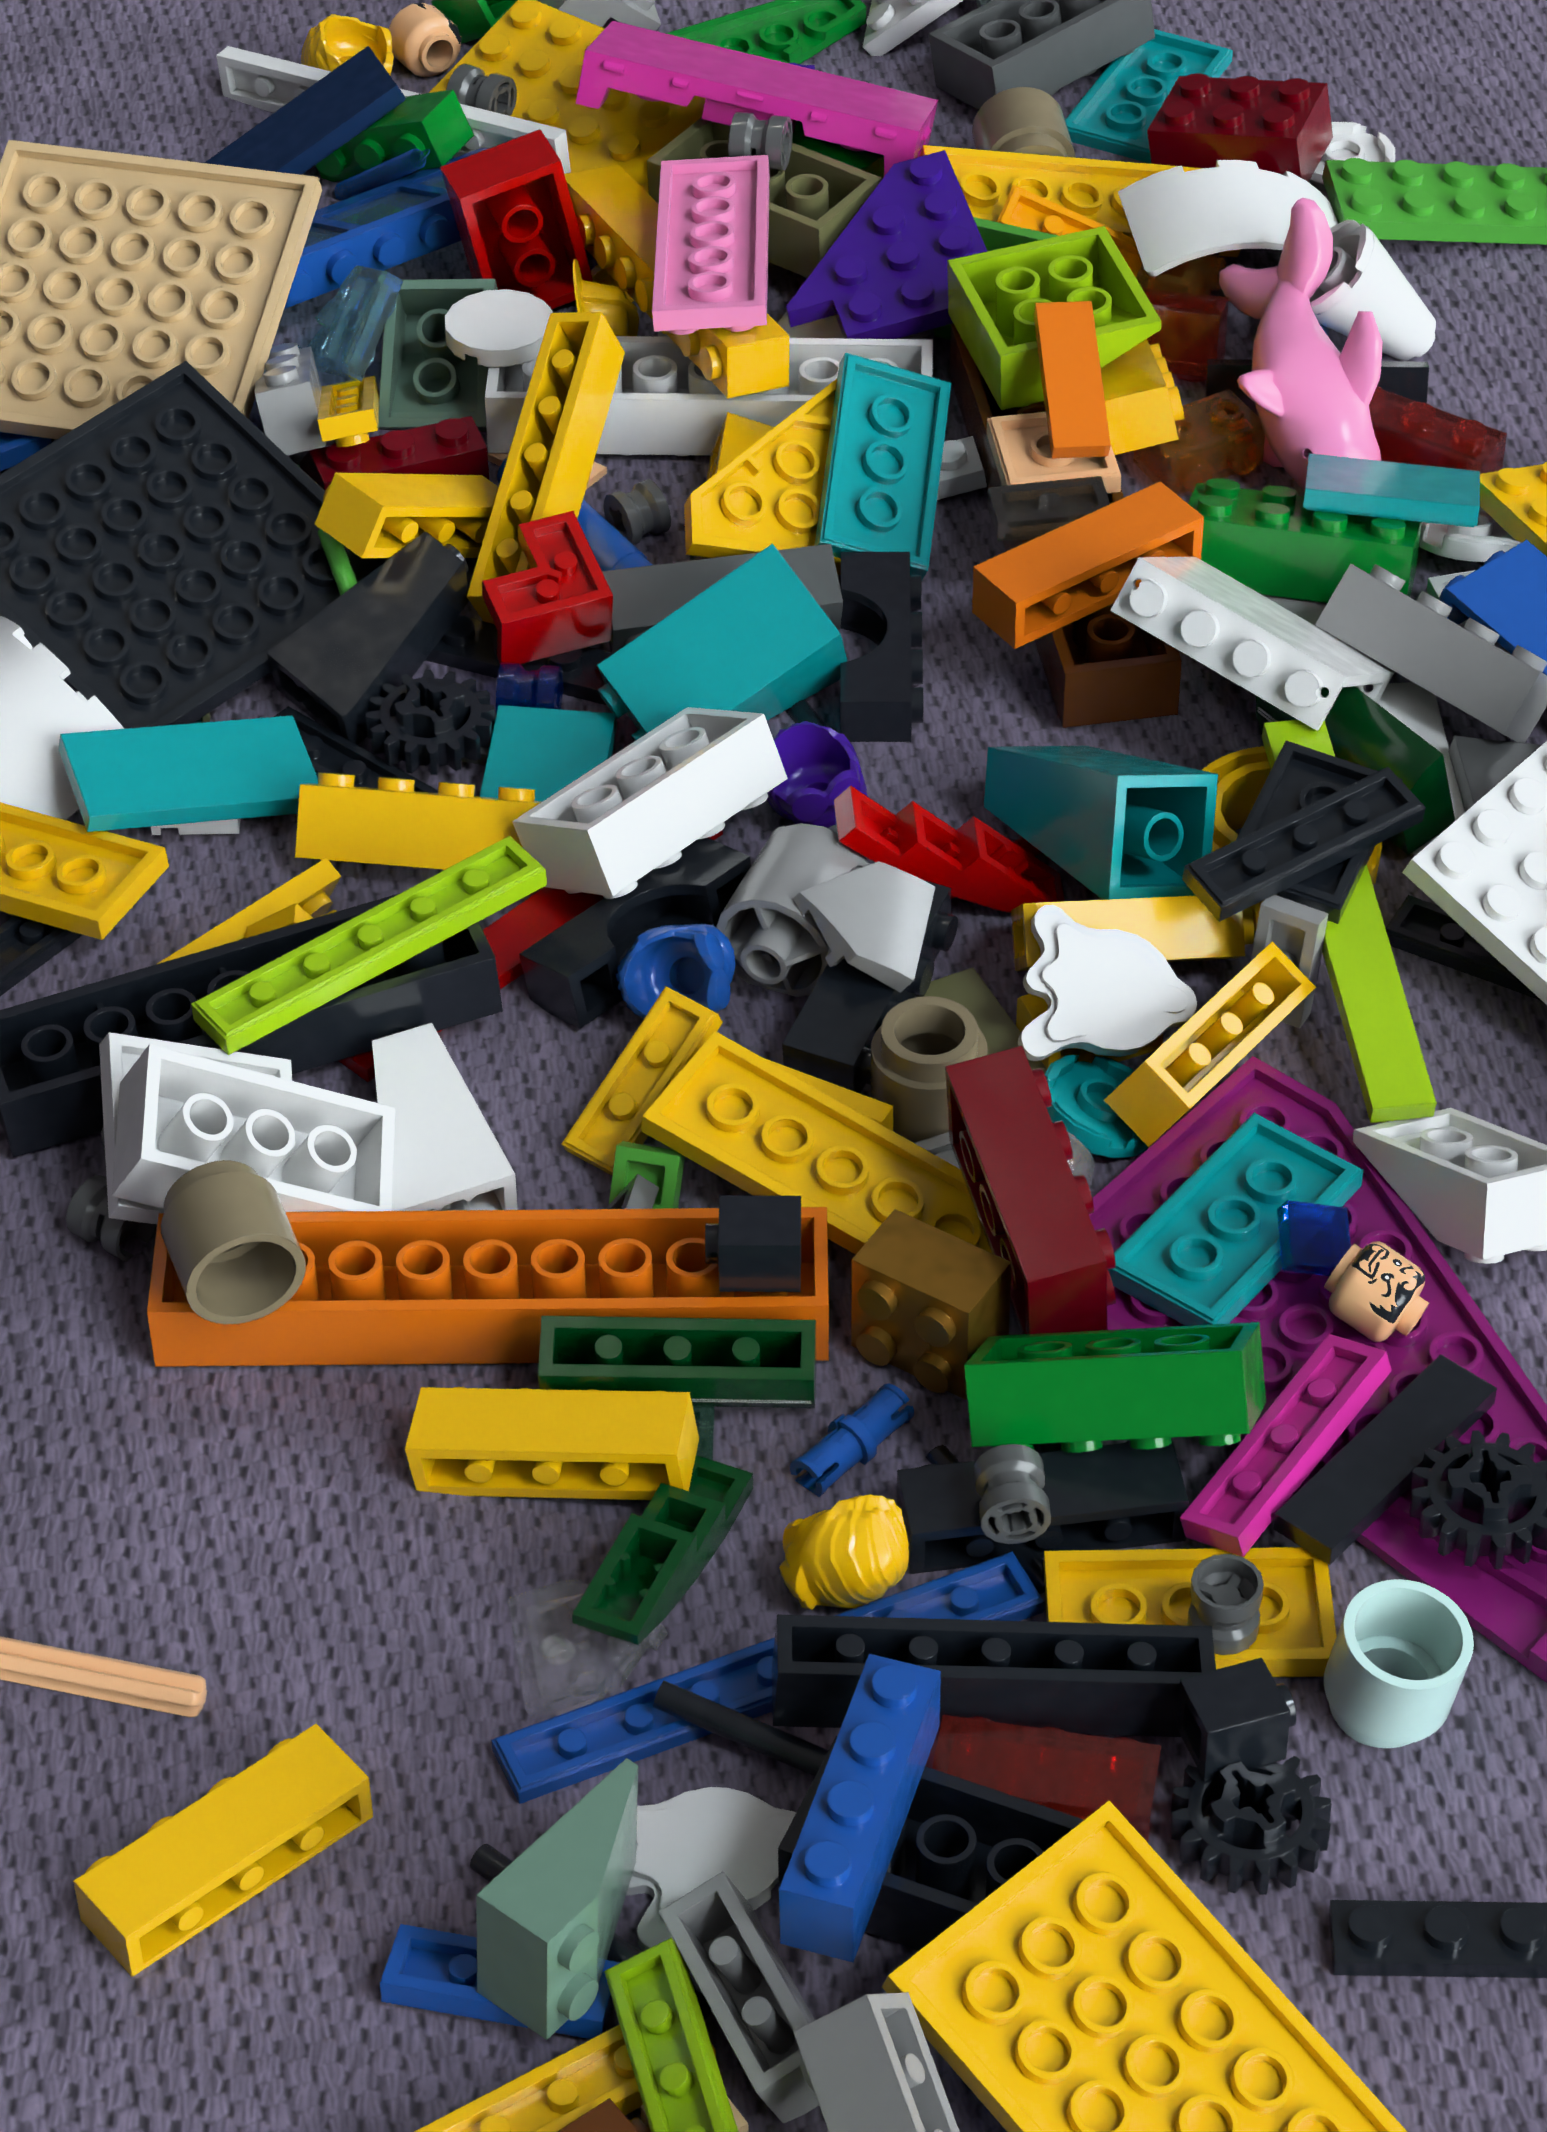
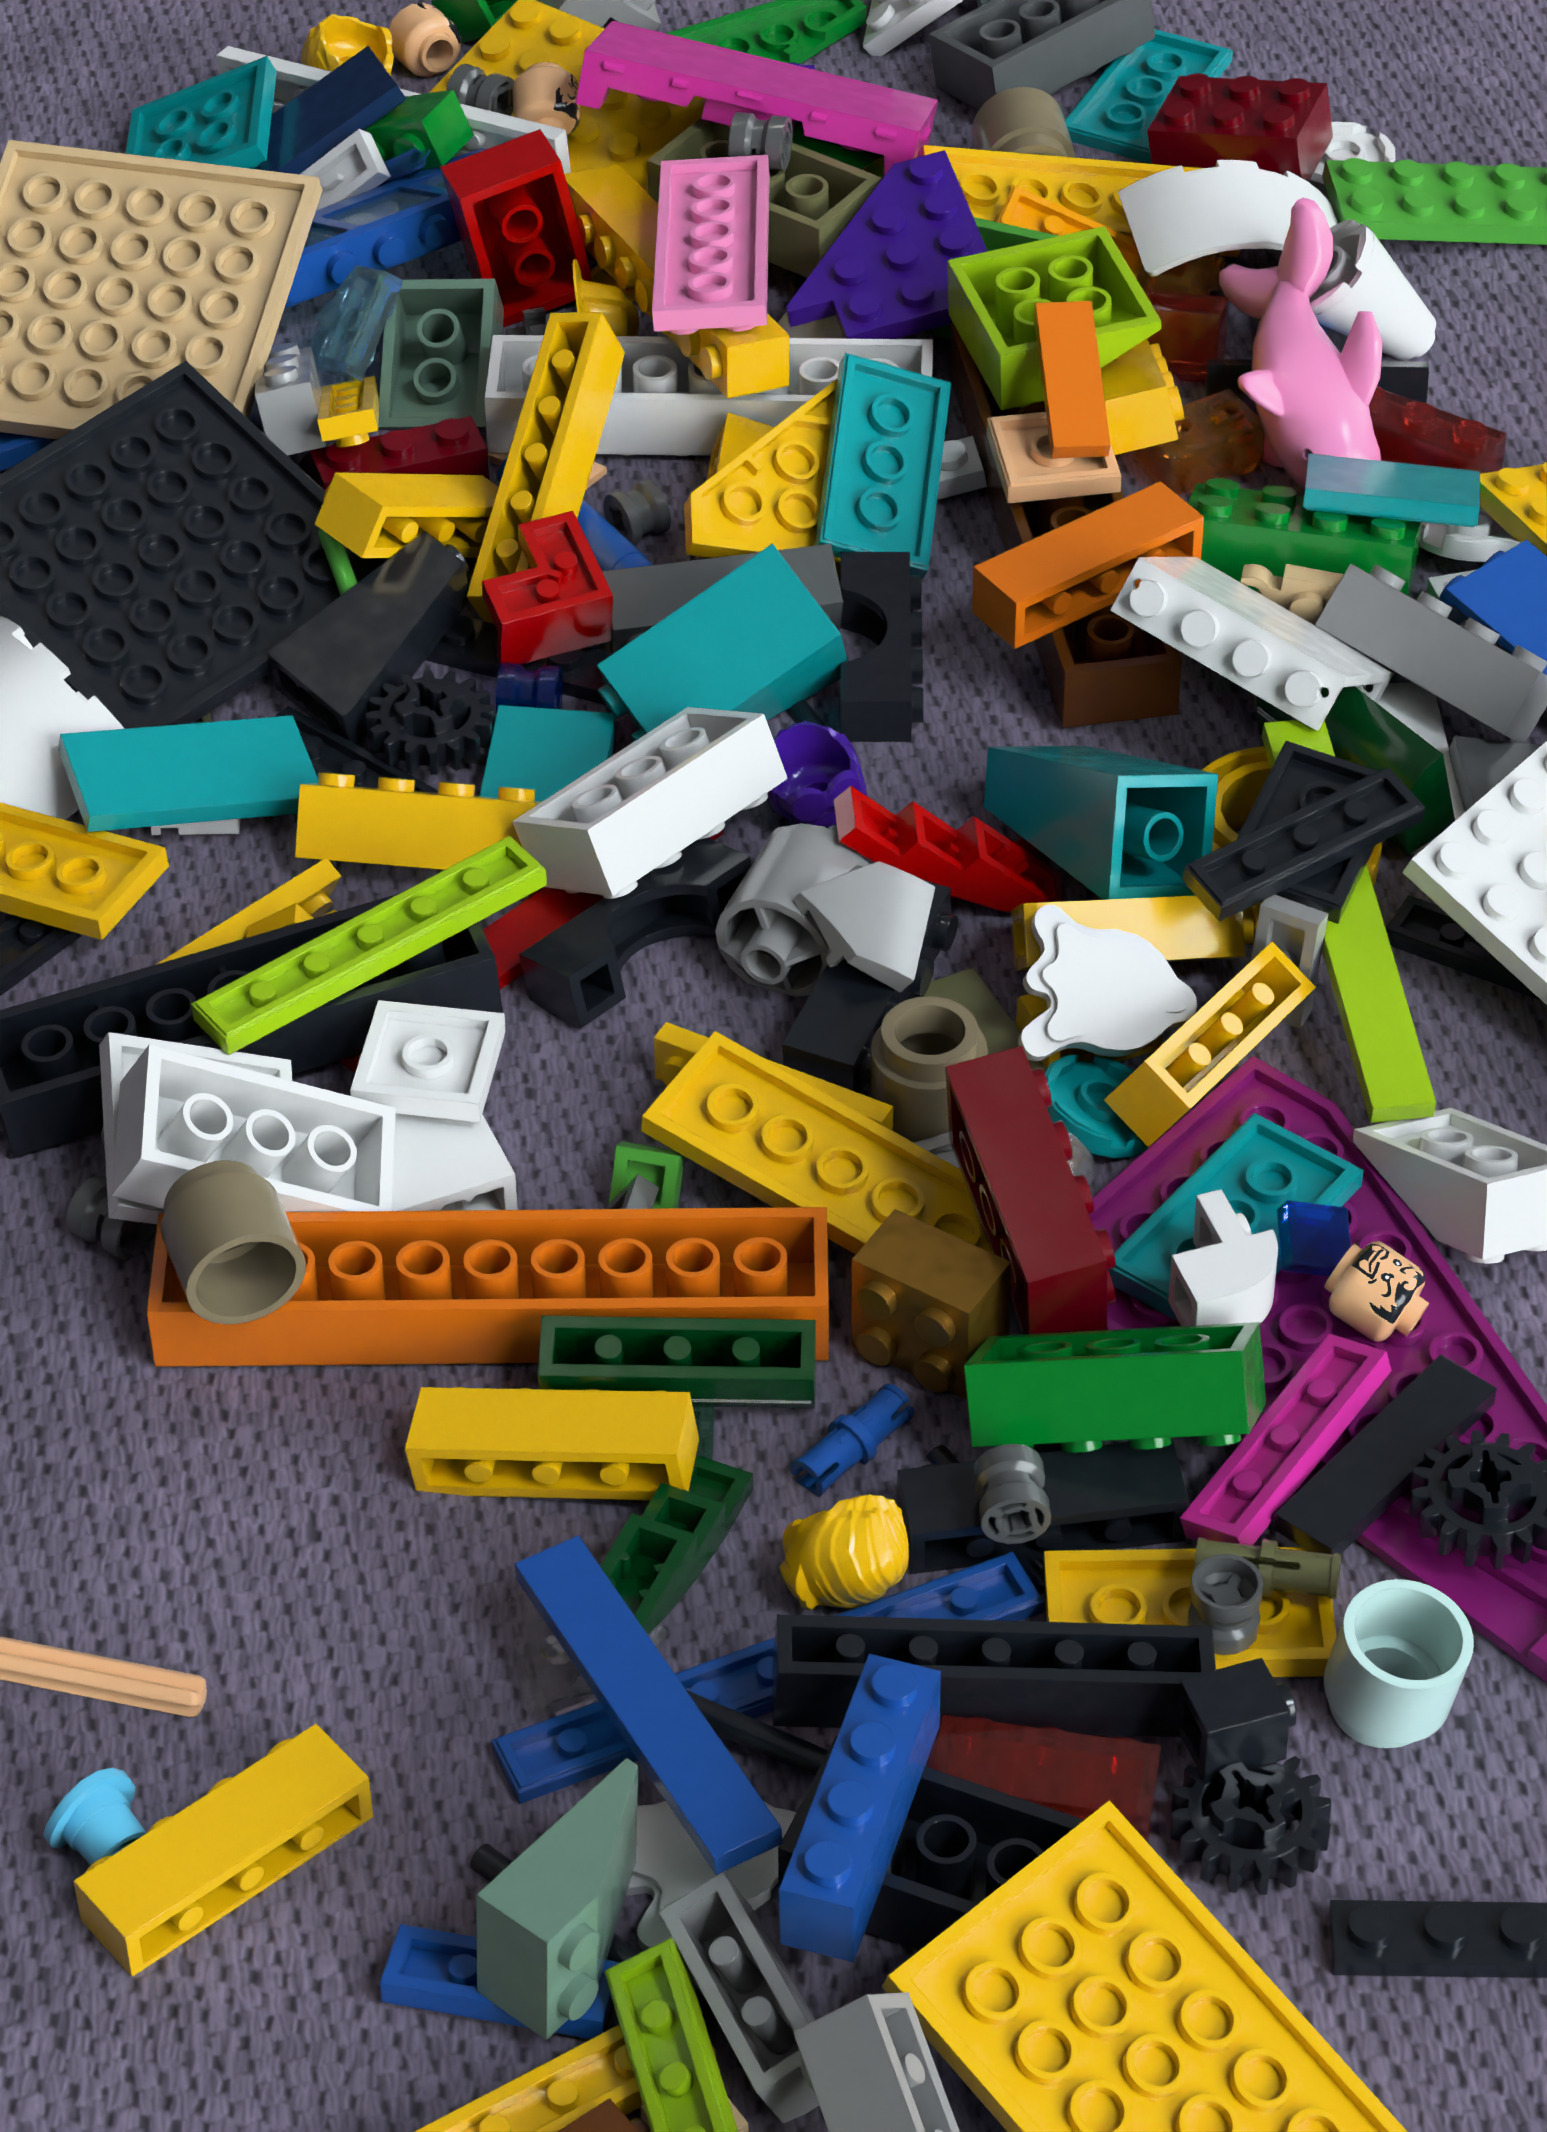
white tile [445,289,553,368] -> none
yellow tile [562,986,723,1175] -> none
blue hair [616,924,736,1019] -> none
black brick [705,1195,801,1292] -> none
clear smoke plate [987,476,1110,541] -> none
none -> medium azure piece [43,1768,146,1866]
none -> teal plate [125,56,277,169]
none -> white plate [300,129,391,210]
none -> white plate [350,1000,506,1122]
none -> light nougat head [513,62,580,135]
none -> blue tile [514,1535,783,1875]
none -> white brick [1168,1189,1278,1326]
none -> olive pin [1194,1537,1341,1599]
none -> tan plate [1241,564,1344,633]

